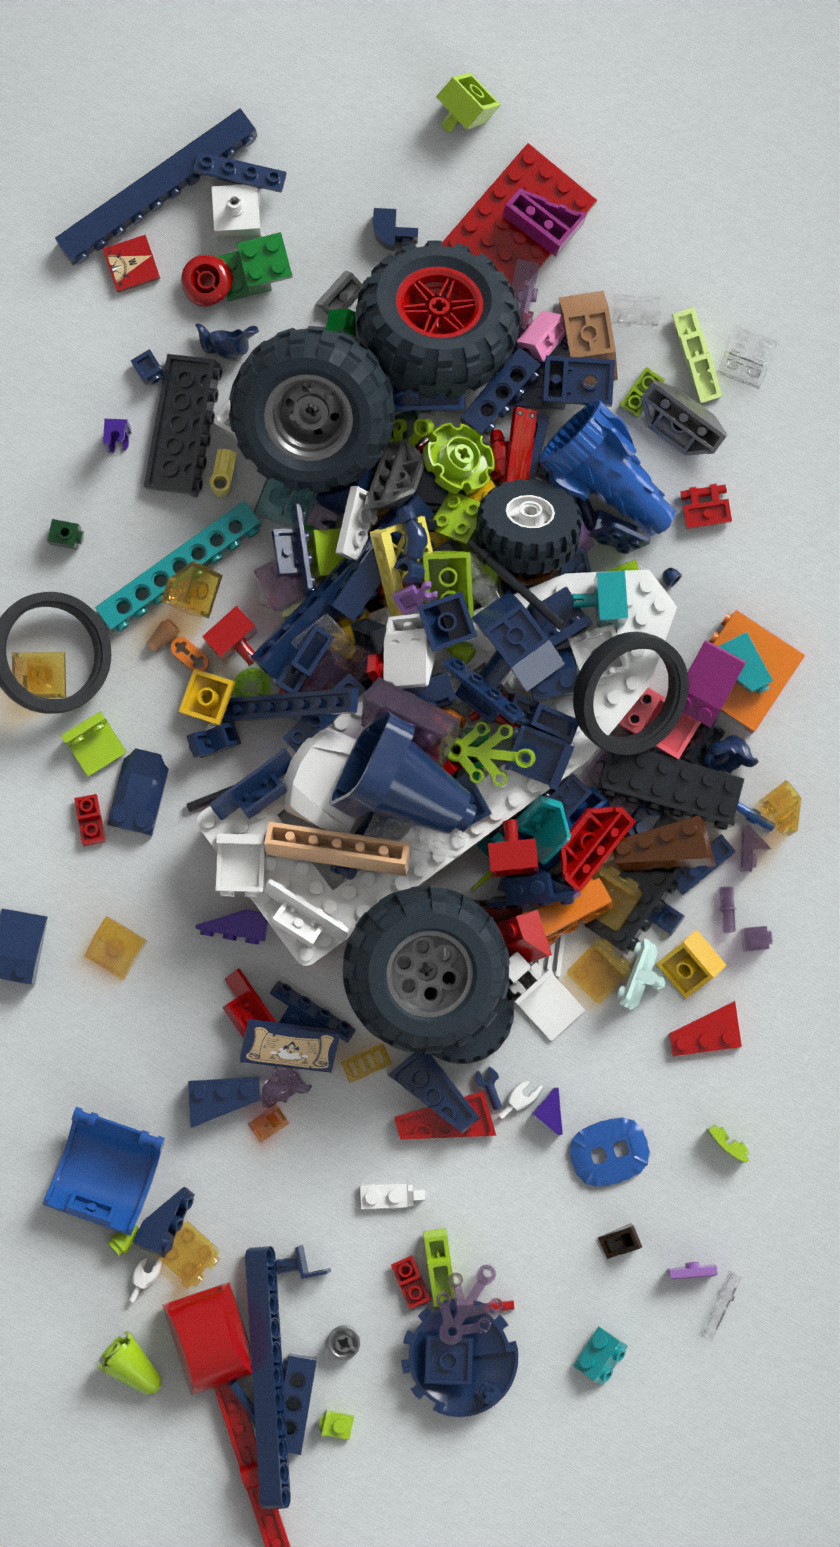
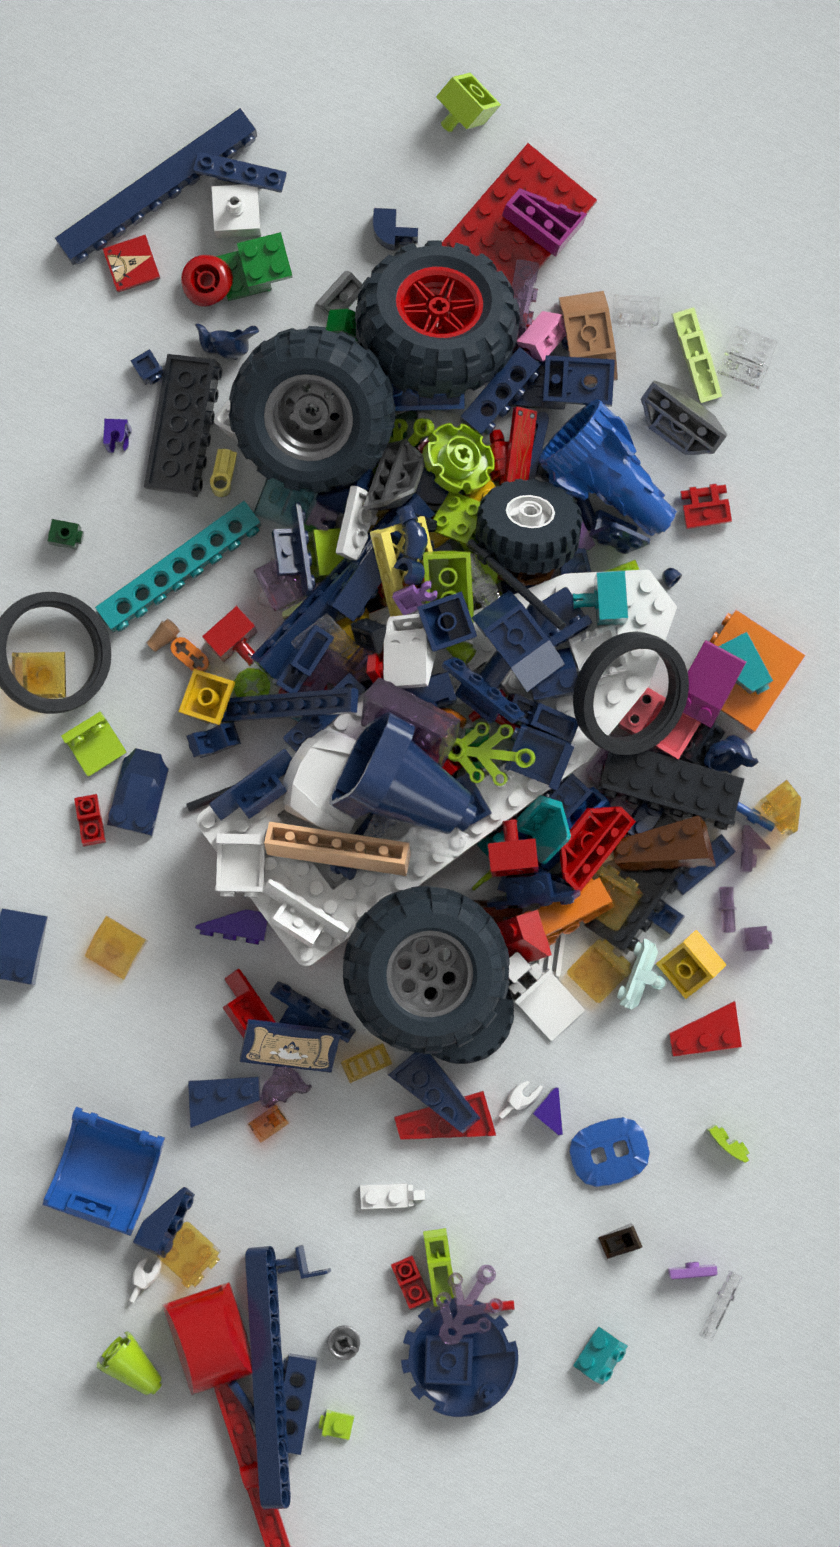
lime cone [107,1225,139,1257] -> none
clear yellow slope [161,561,223,619] -> none
dark blue bar [476,1066,502,1111] -> none
lime slope [620,367,665,418] -> none

